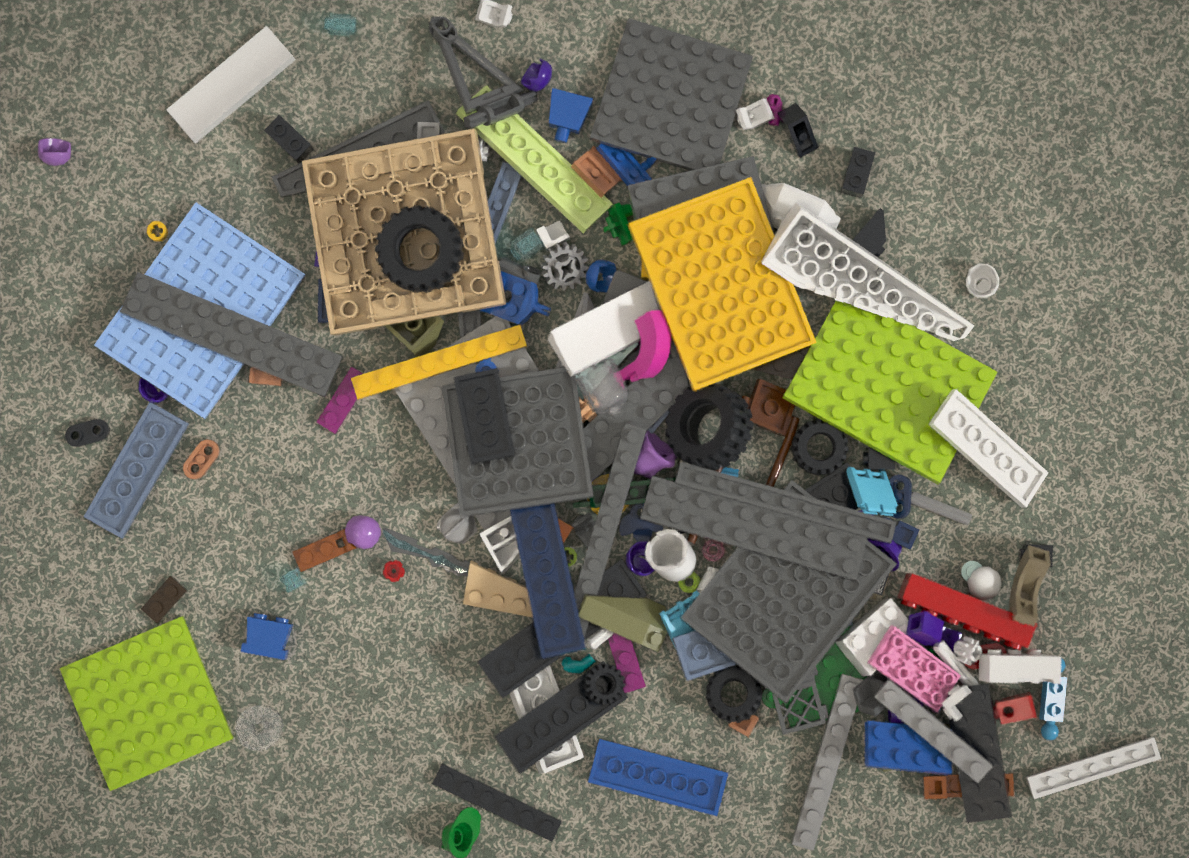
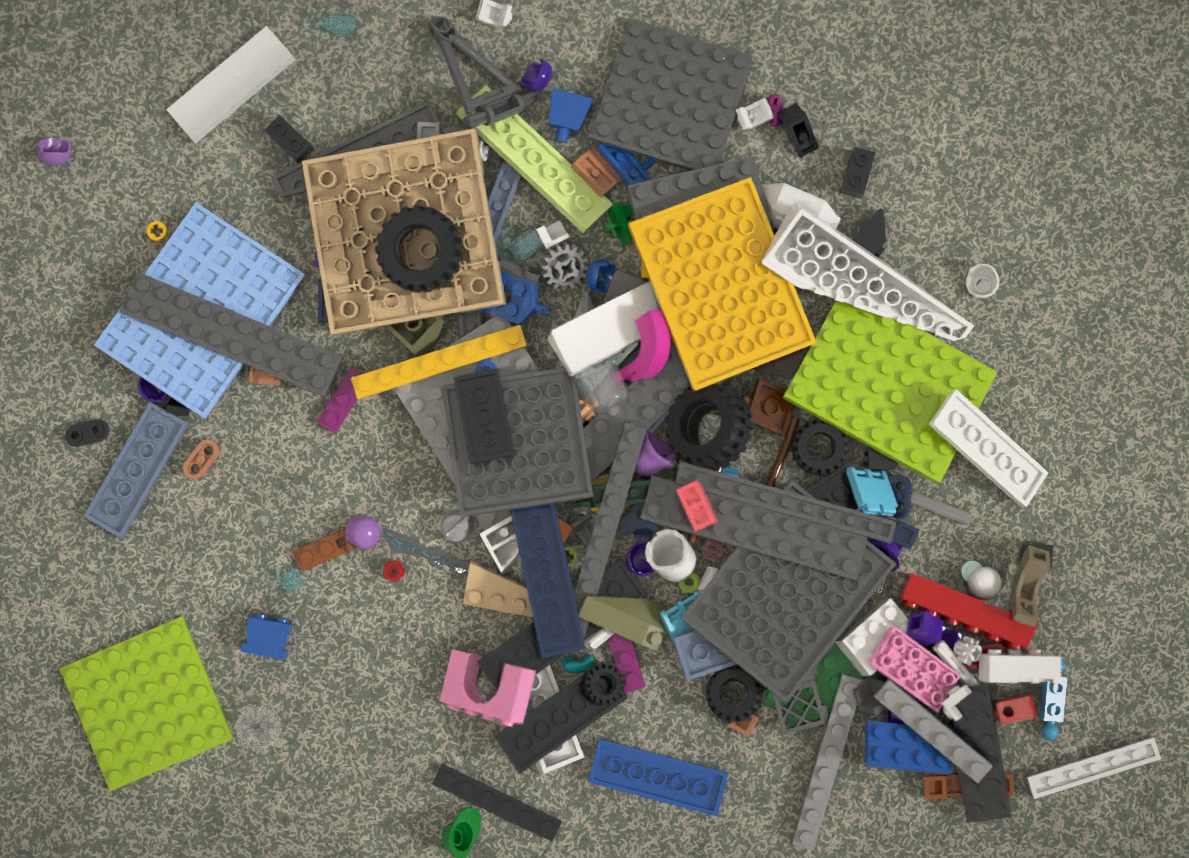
dark brown plate [141,576,188,624] -> none
none -> black plate [166,397,191,416]
none -> bright pink arch [439,649,535,726]
none -> coral hinge [677,481,718,531]

